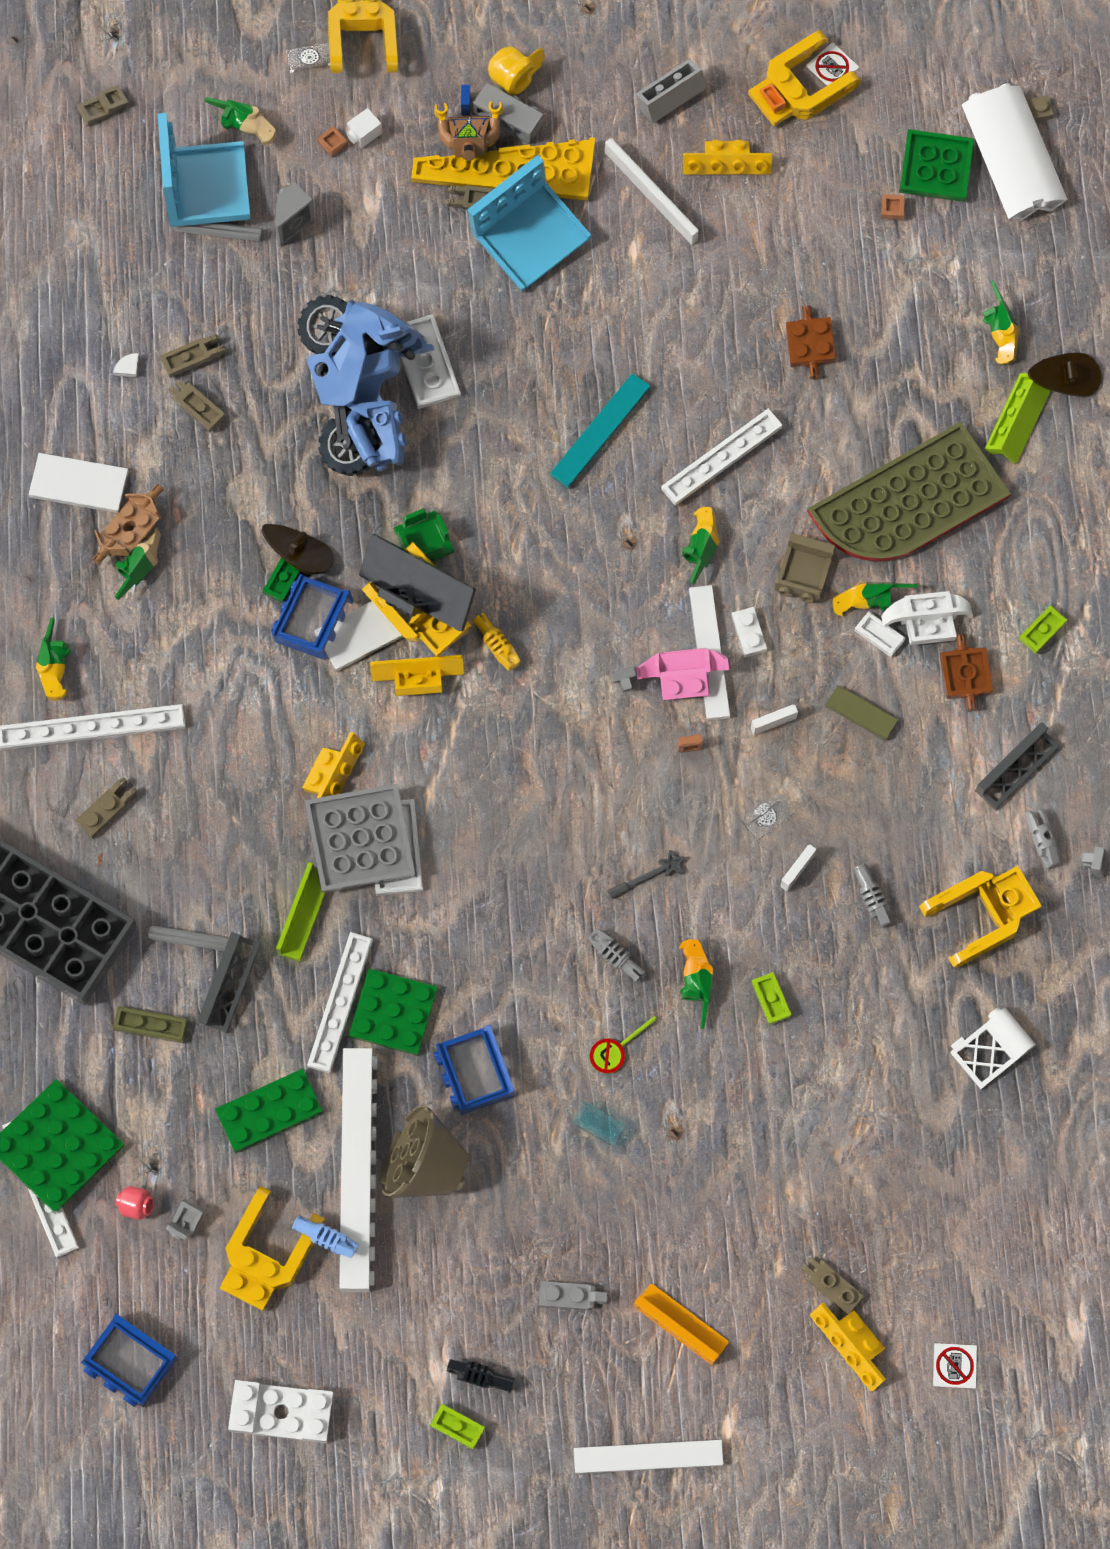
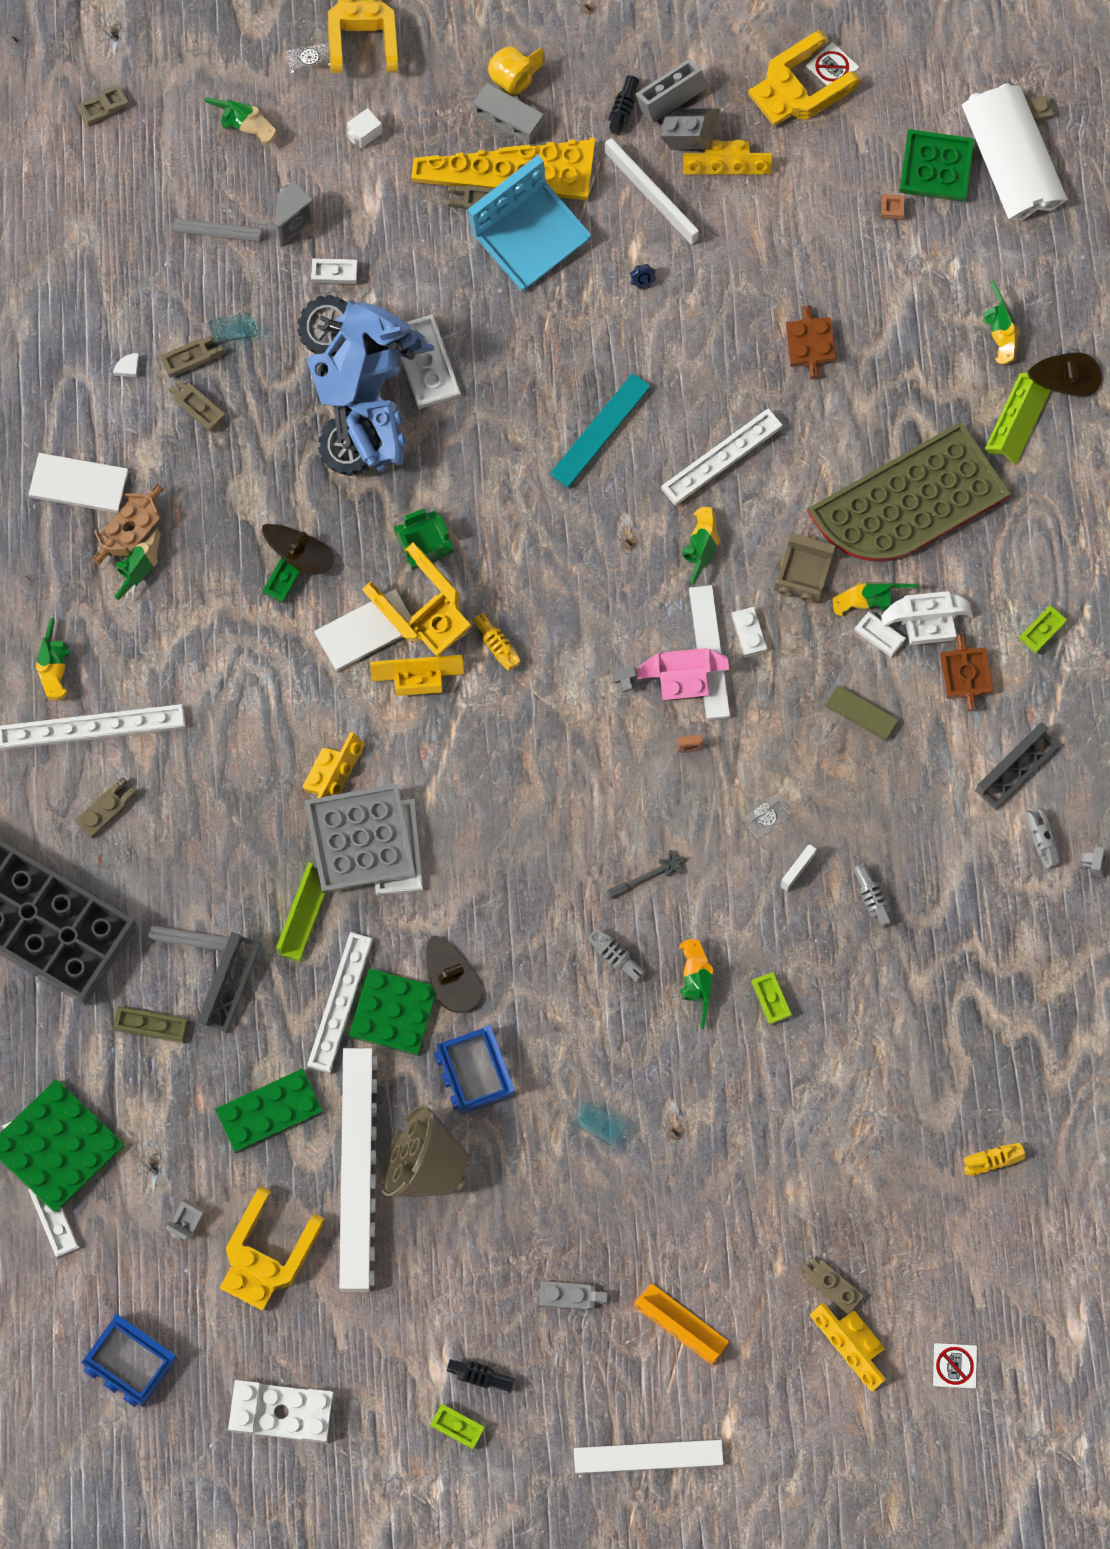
coral head [116,1186,154,1220] -> none
medium azure bracket [158,113,251,227] -> none
window [271,574,354,661] -> none
light blue hinge [292,1215,359,1258] -> none
nougat tile [317,126,348,157] -> none
bracket [359,534,476,631] -> none
medium nougat torso [434,101,503,161] -> none
blue tile [461,85,471,115] -> none
piece [589,1016,657,1074] -> none
white tile [750,705,798,735] -> none
orange piece [760,83,786,114] -> none
yellow plate [919,866,1042,968] -> none
white piece [950,1007,1036,1090] -> none
none -> clear light blue plate [209,313,258,343]
none -> white plate [311,259,357,284]
none -> dark brown shield [426,936,482,1013]
none -> black hinge [608,75,640,135]
none -> dark blue piece [630,263,656,289]
none -> flat silver slope [660,108,720,150]
none -> yellow hinge [964,1143,1025,1176]

